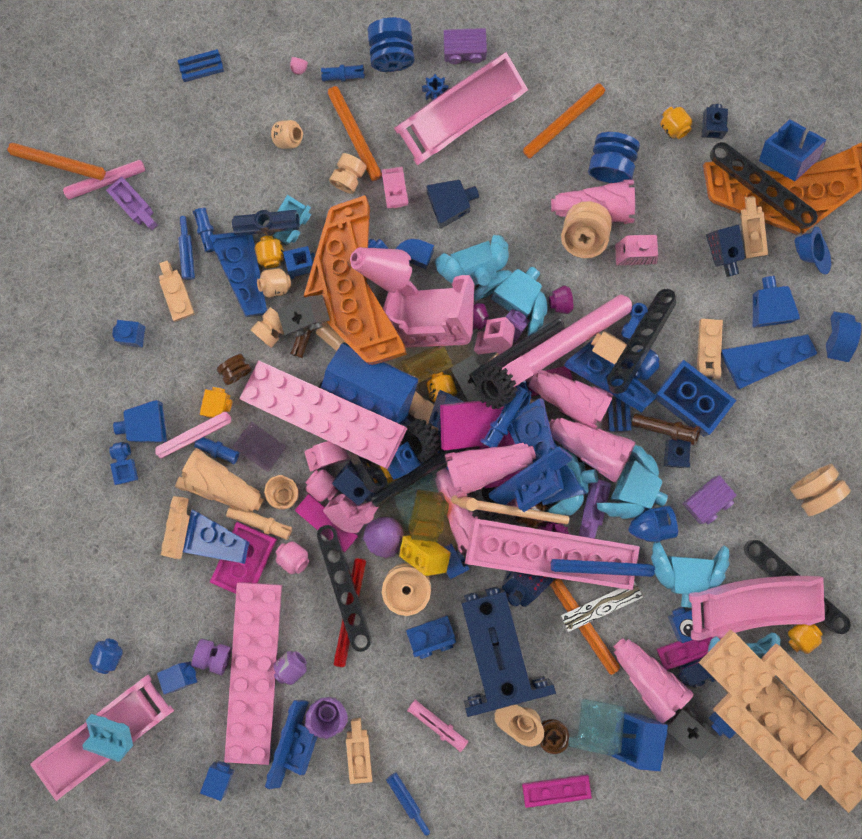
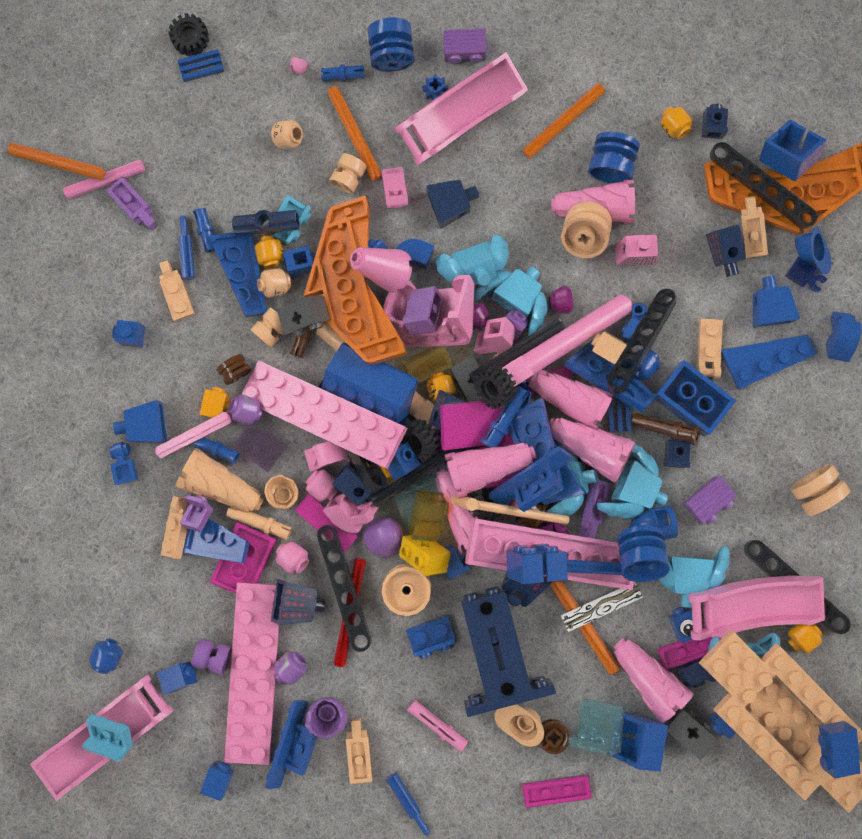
none -> black tyre [168,13,209,56]
none -> medium lavender bracket [180,495,213,532]
none -> medium lavender head [228,394,262,426]
none -> dark blue torso [271,579,325,625]
none -> medium lavender brick [403,286,443,336]
none -> blue piece [506,543,568,584]
none -> blue wheel [617,525,670,582]
none -> clear blue plate [785,256,827,292]
none -> blue brick [818,721,861,779]

